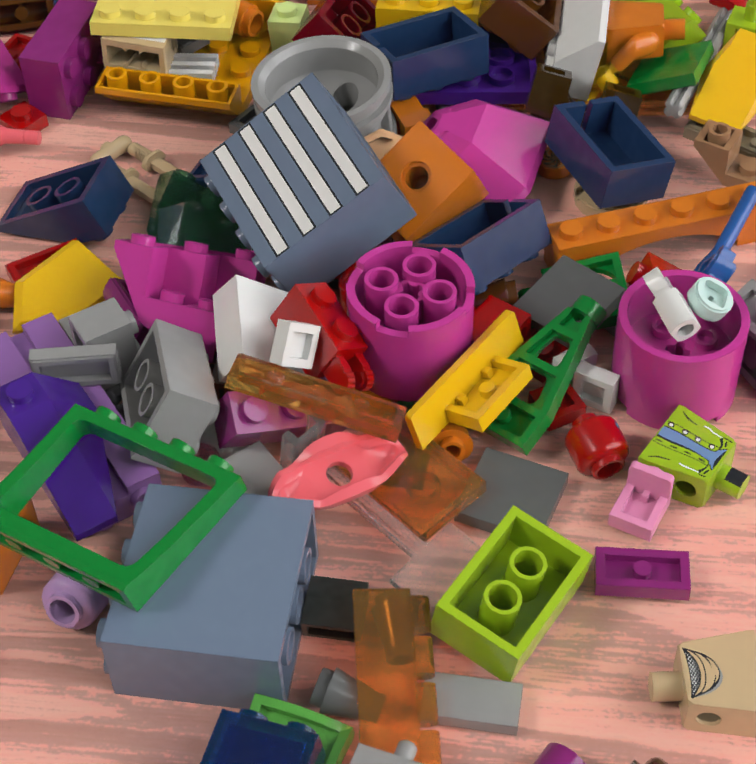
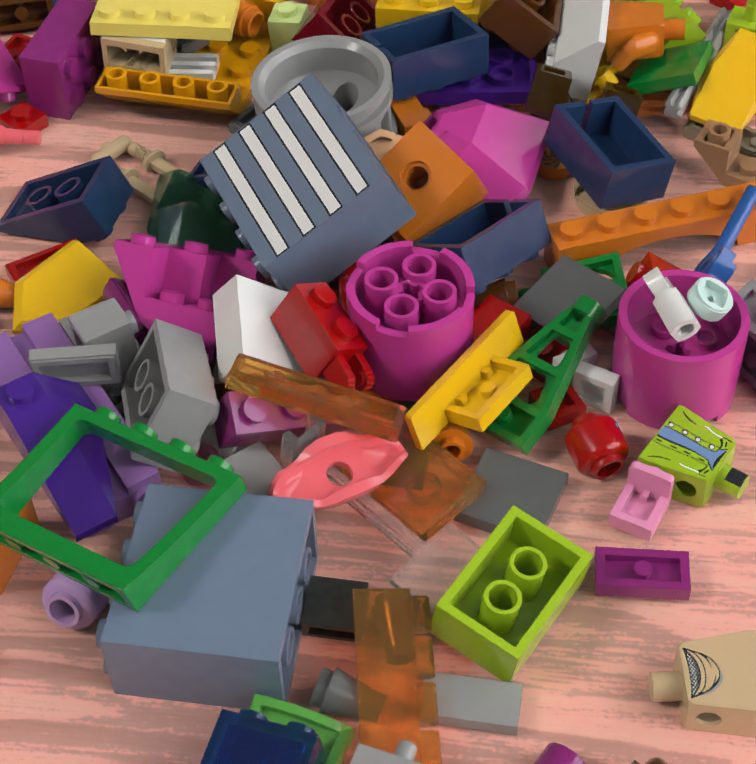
white plate [269,319,321,369] -> none

